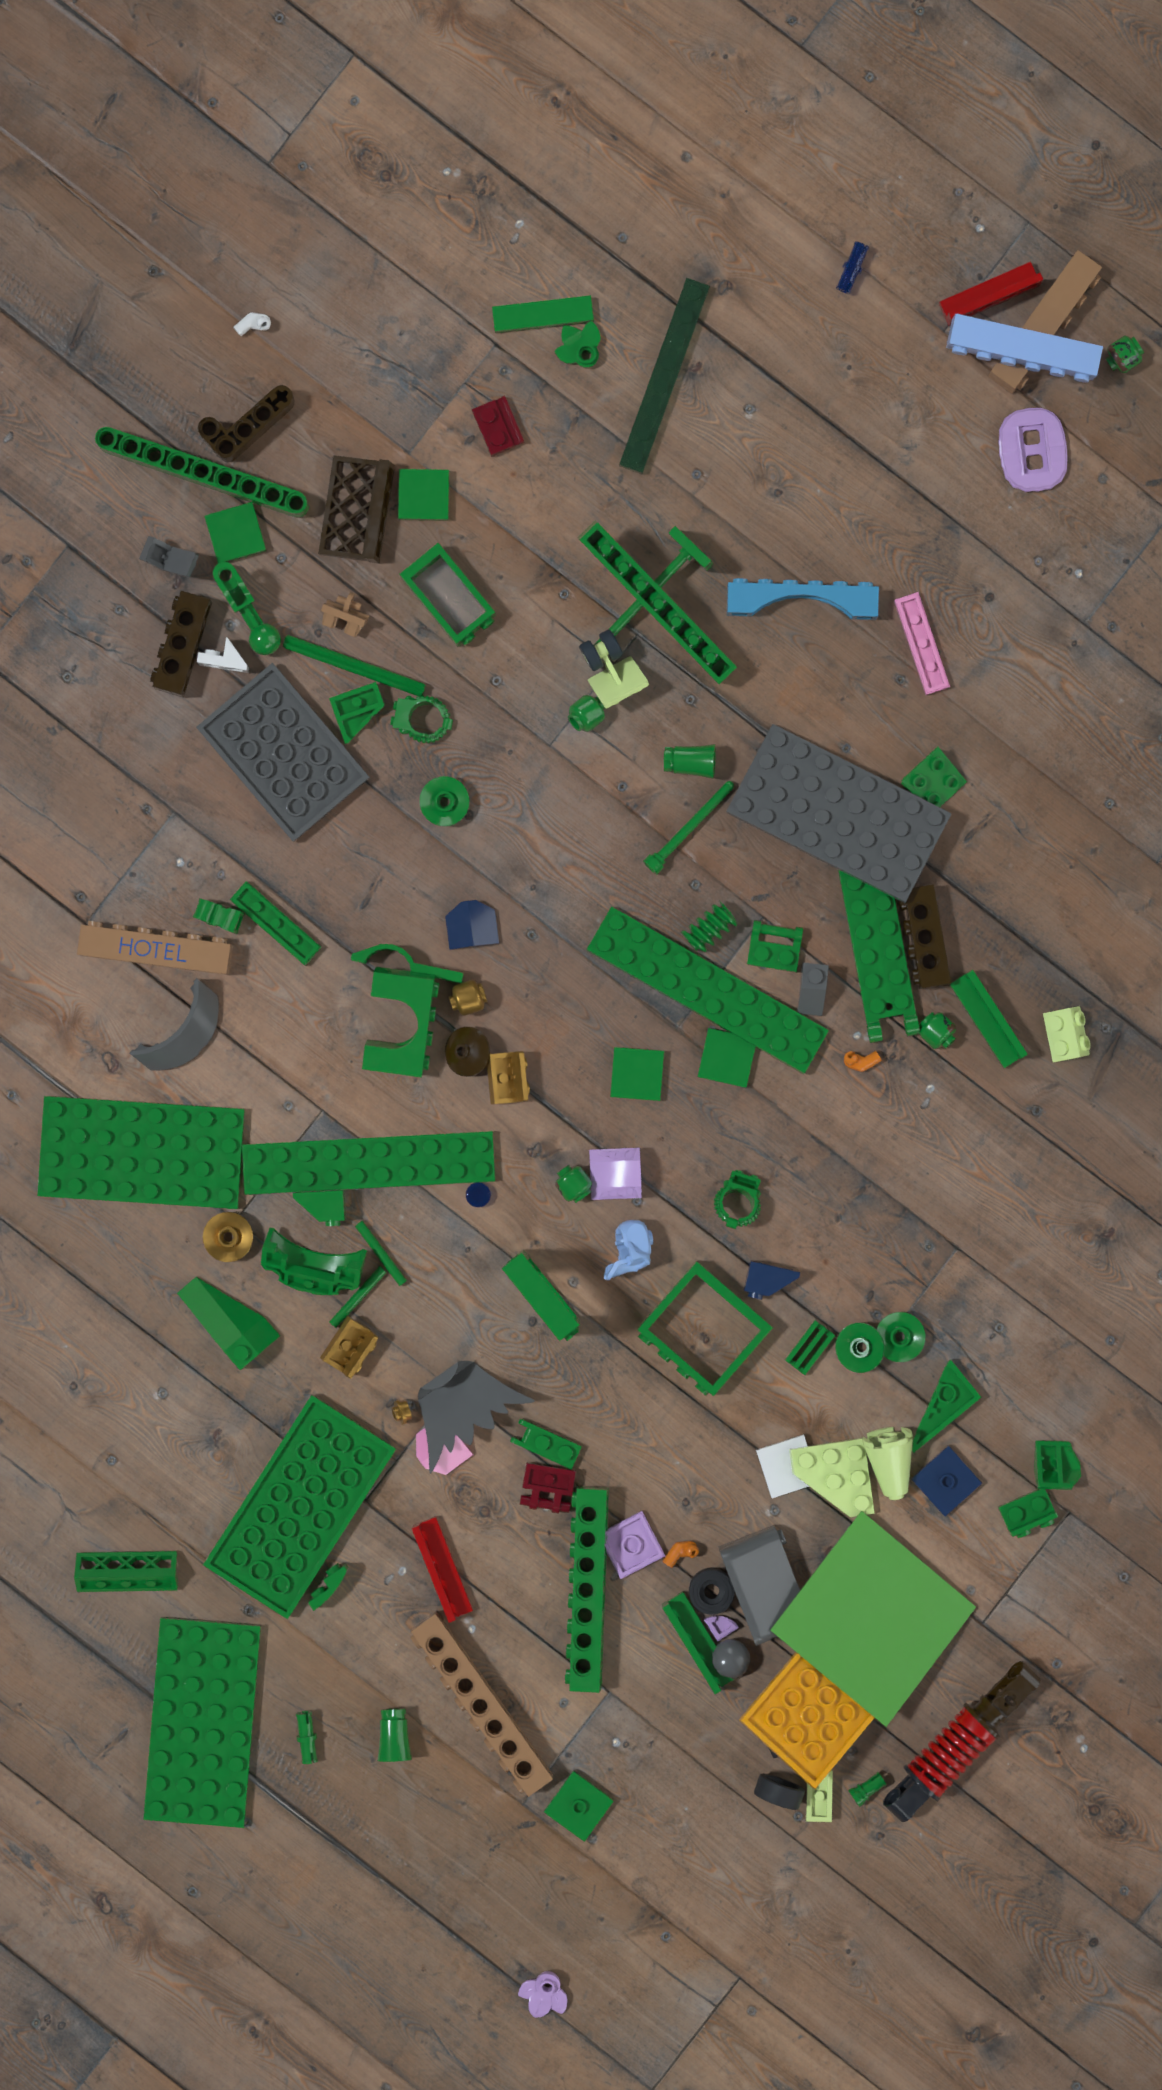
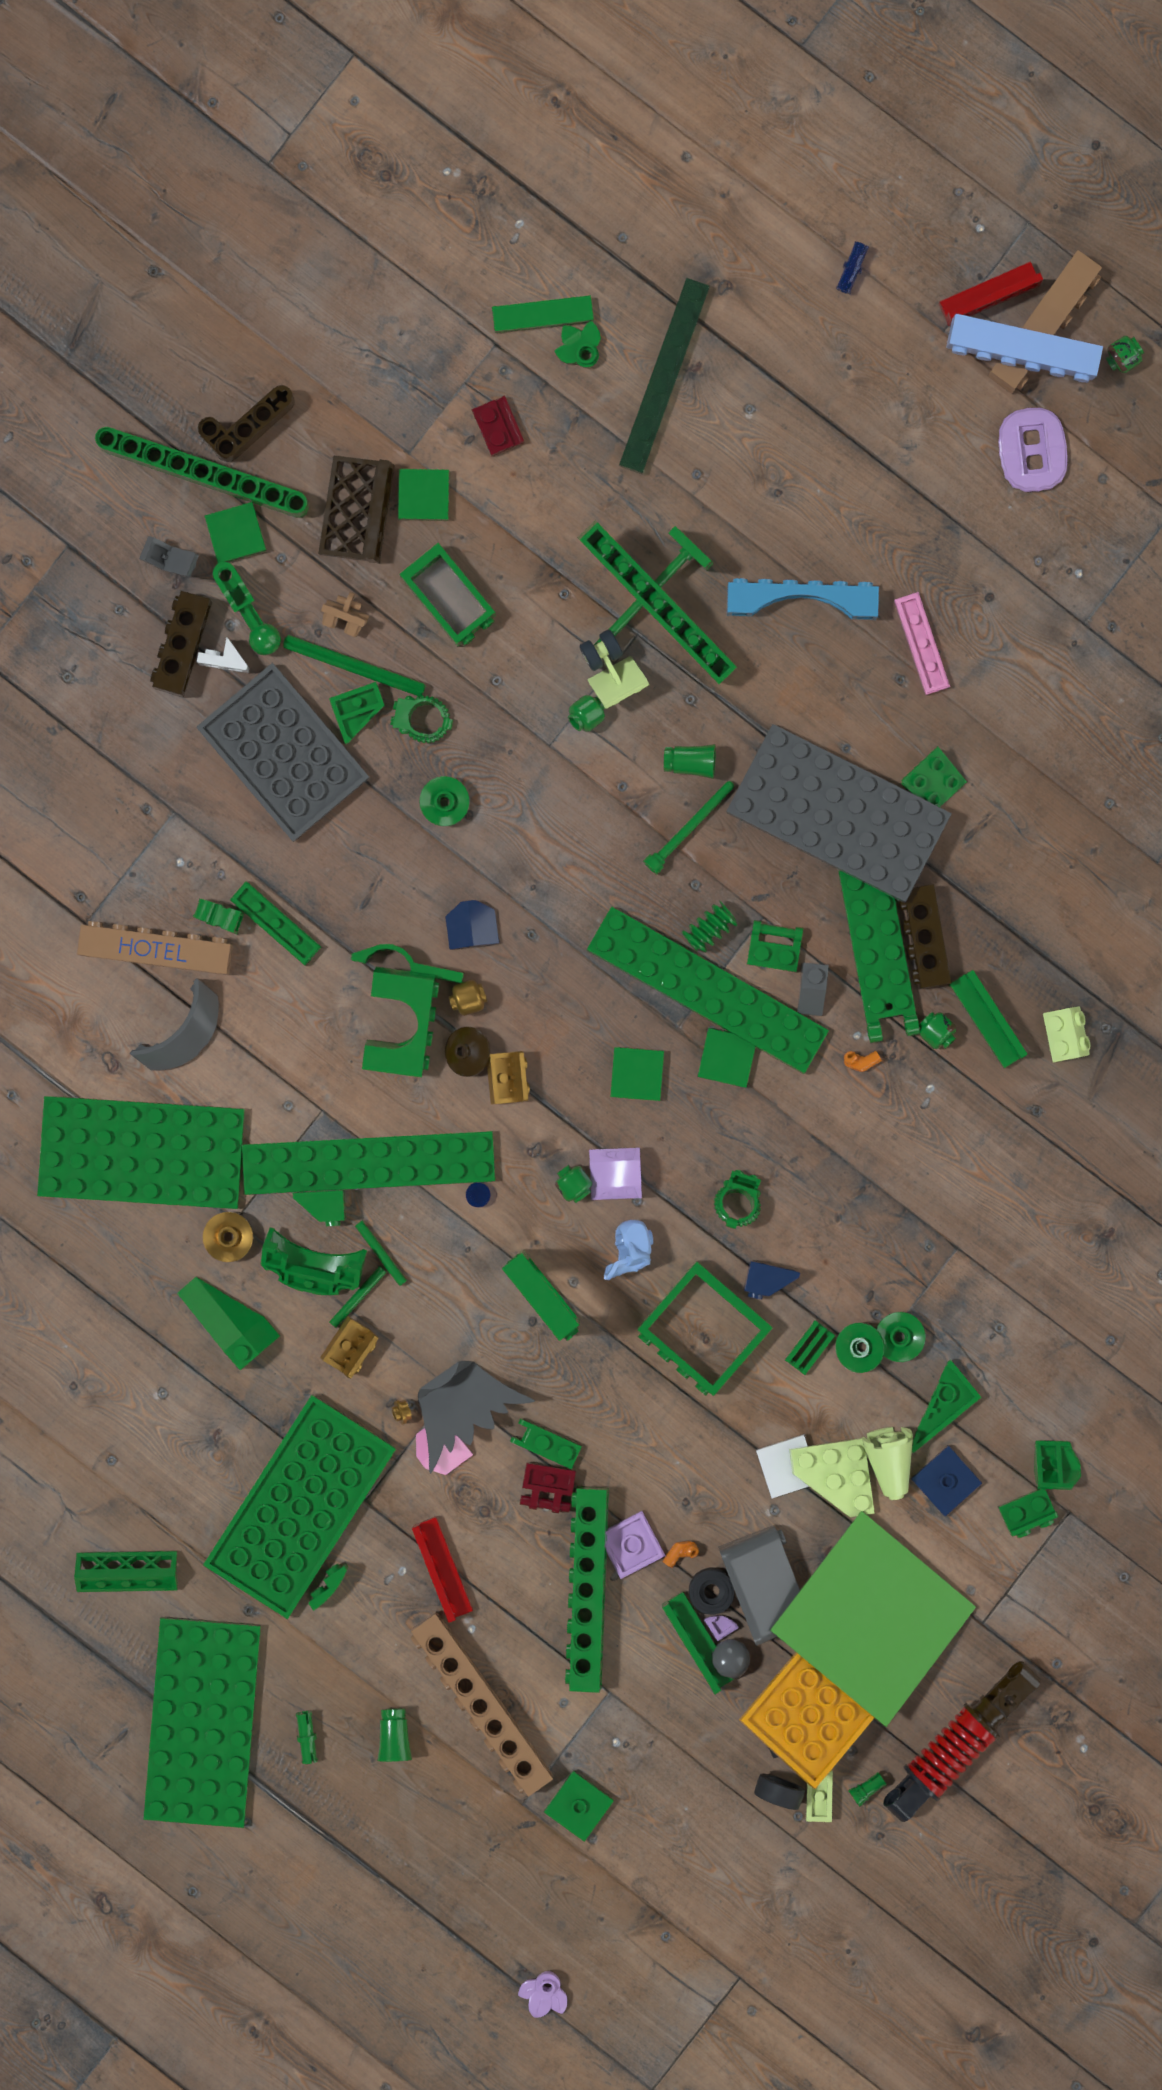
white arm [233,312,271,336] -> none

